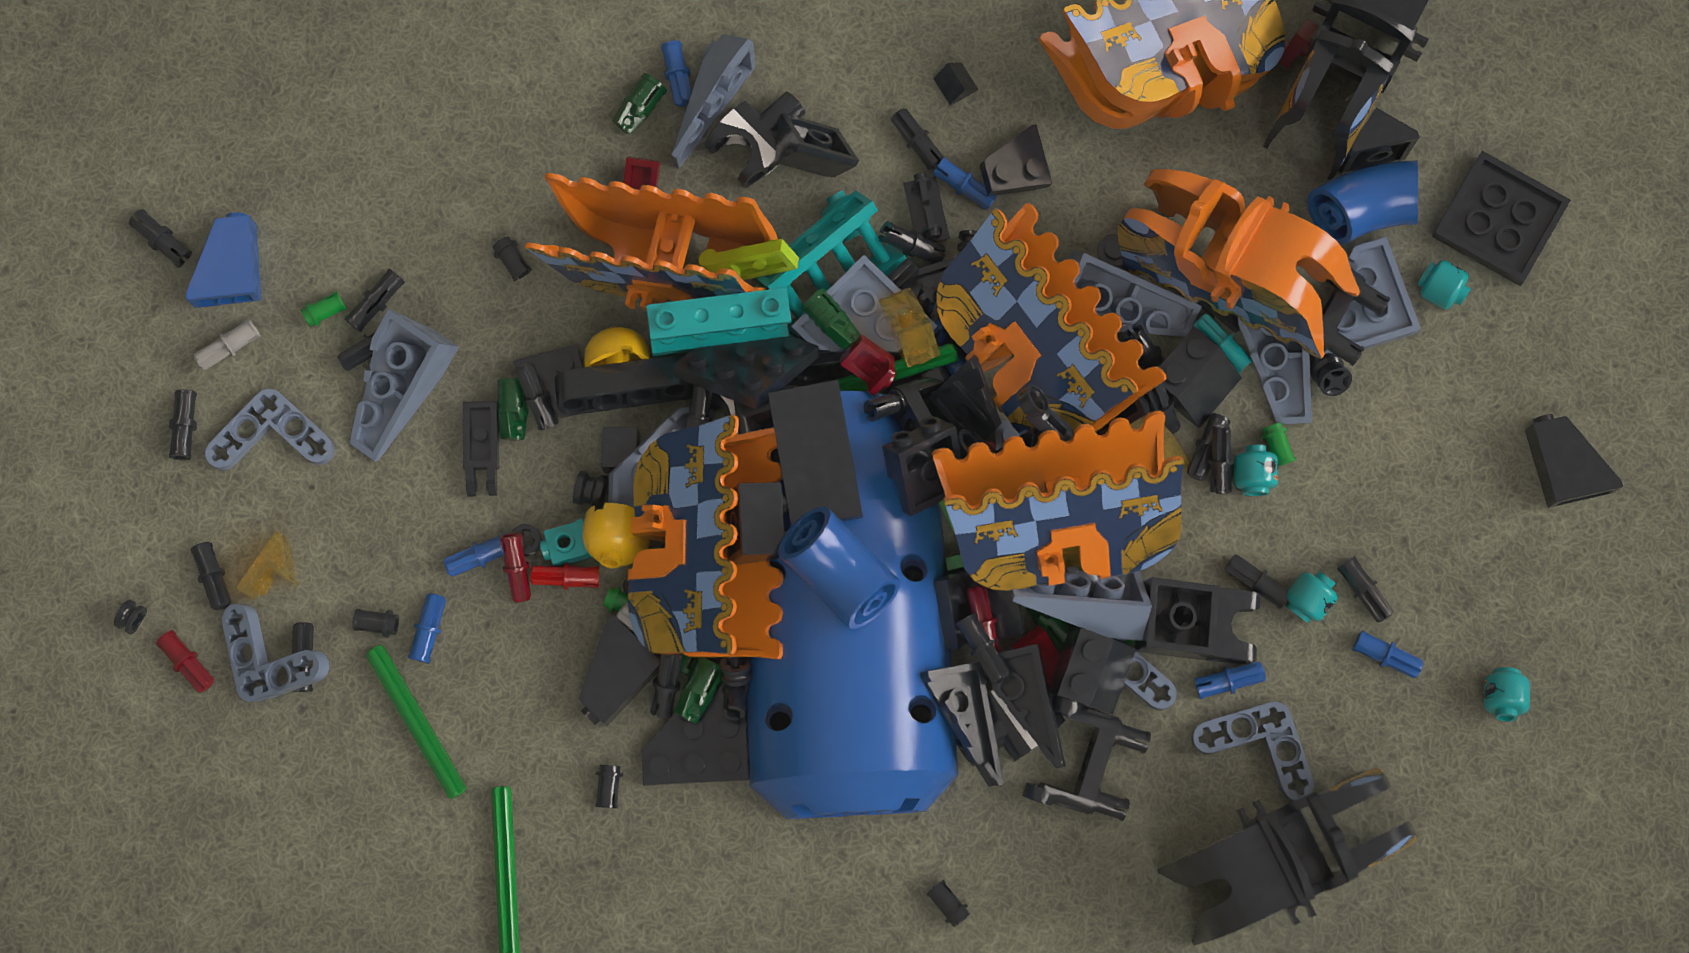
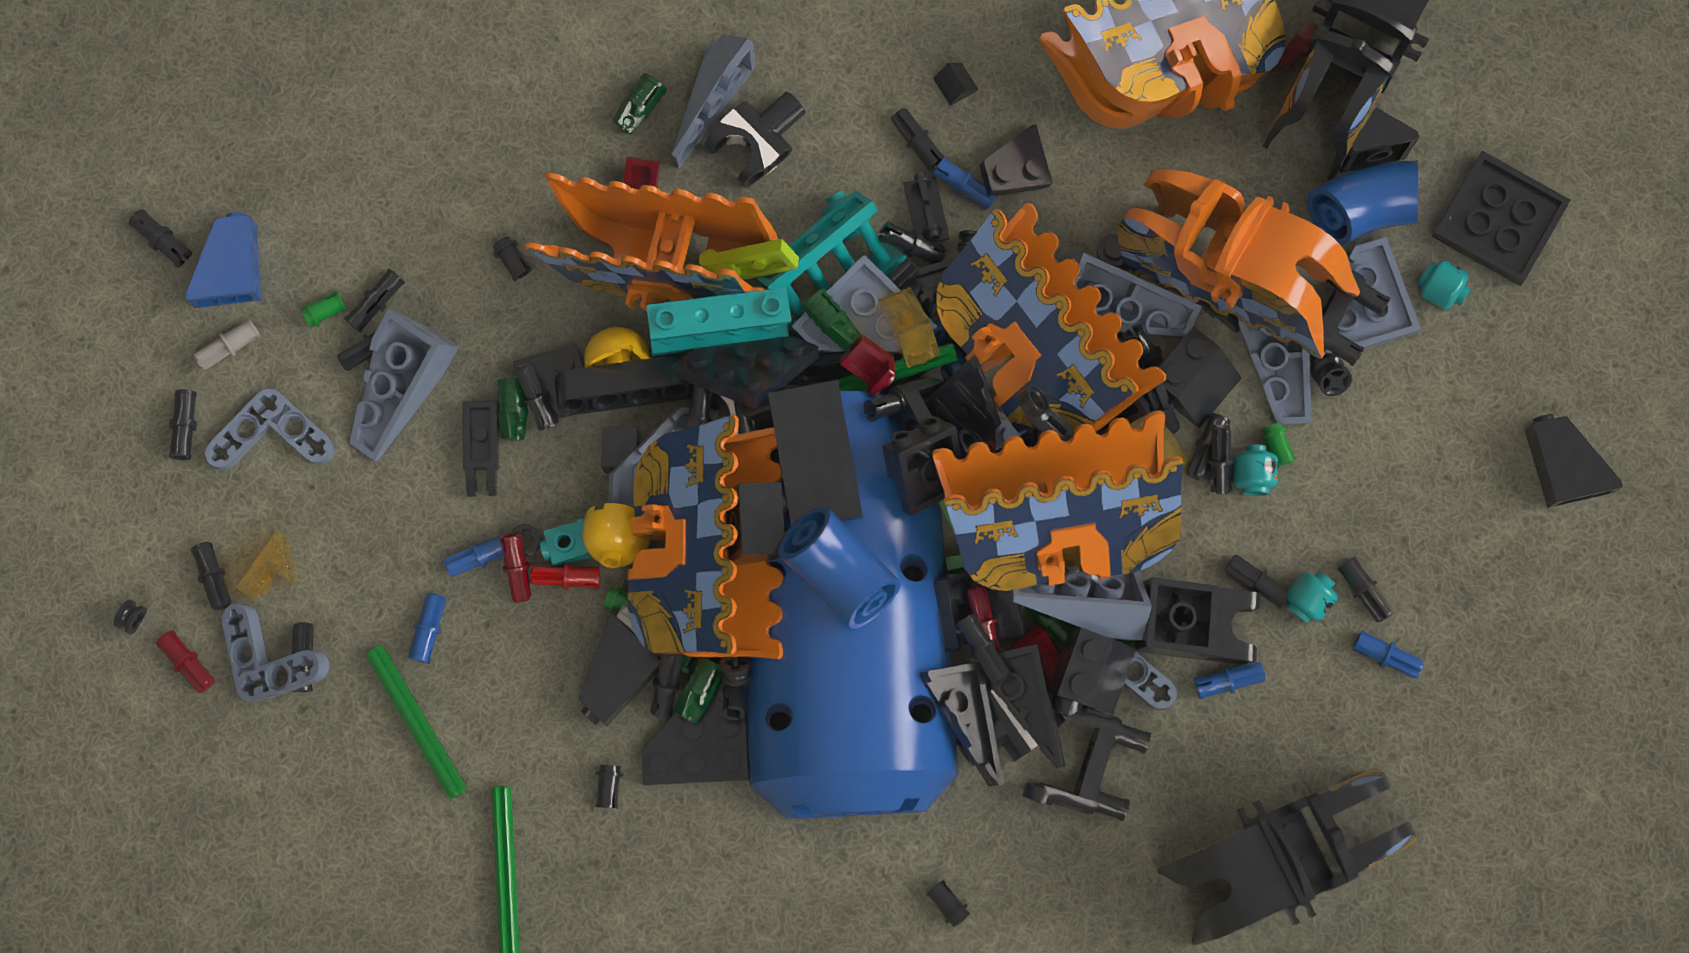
black pin [352,609,399,638] -> none
black wheel [573,470,608,509] -> none
blue axle [661,41,692,107] -> none
black slope [775,112,859,177] -> none
sand blue beam [1191,702,1314,801] -> none
teal axle [1193,313,1253,374] -> none
teal head [1483,667,1530,722] -> none

